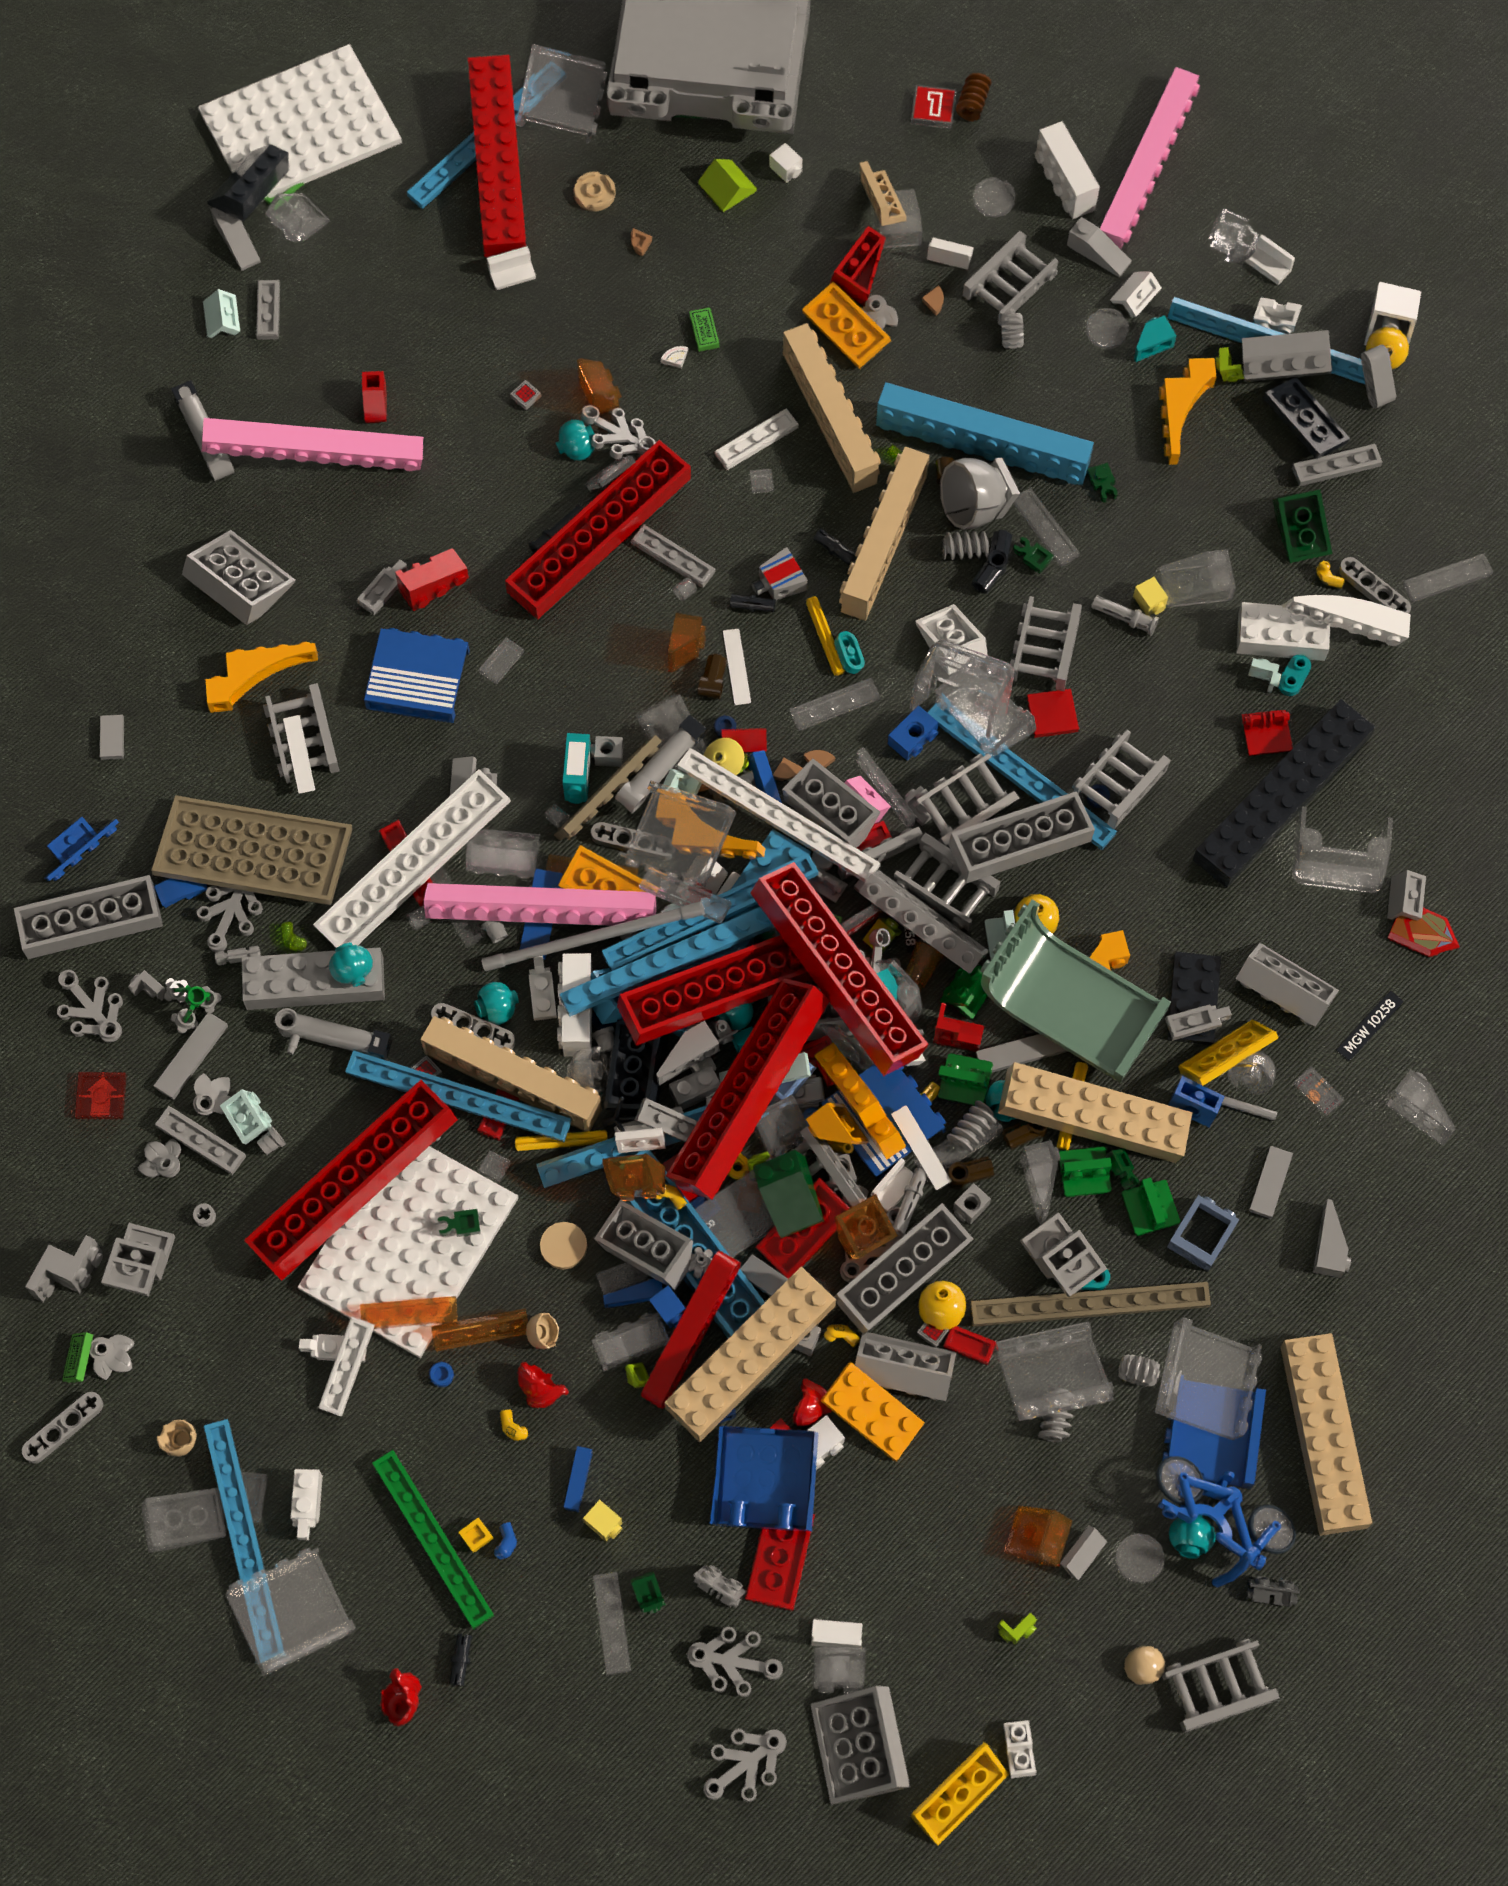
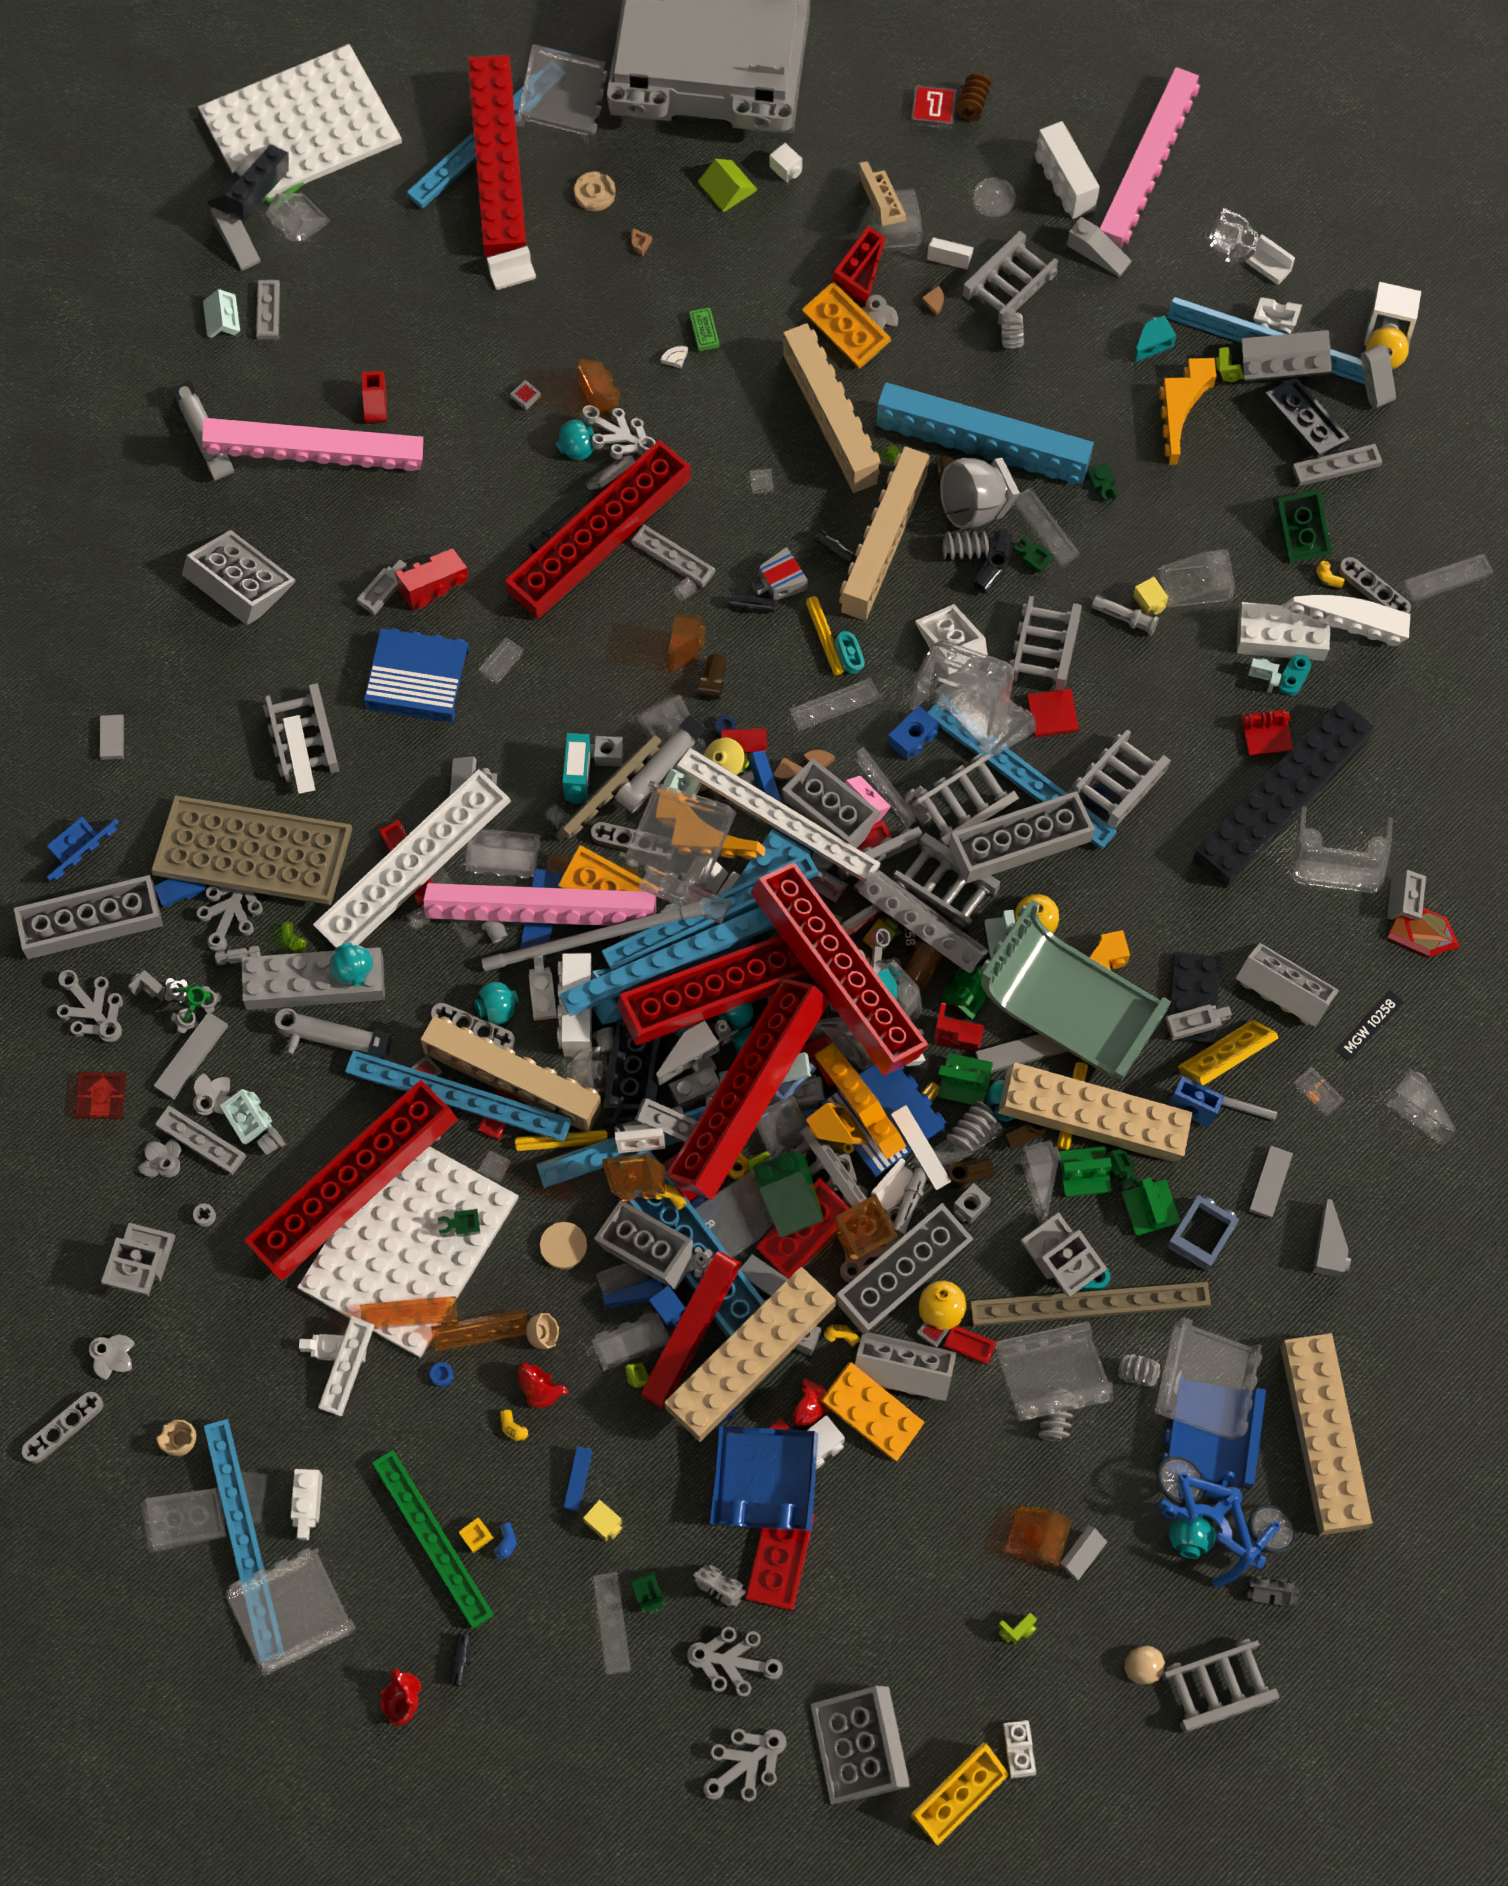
light grey bracket [25,1235,103,1302] -> none
bright green tile [62,1332,93,1383] -> none
light orange arch [205,642,318,713] -> none
white tile [715,409,798,470] -> none
white sticker [723,629,751,705] -> none
white panel [811,1619,862,1650] -> none
clear slope [813,1647,865,1693] -> none
clear tile [1086,308,1129,349] -> none
white panel [1110,272,1161,317] -> none
clear tile [1115,1534,1165,1583] -> none
clear cylinder [1227,1051,1276,1095] -> none

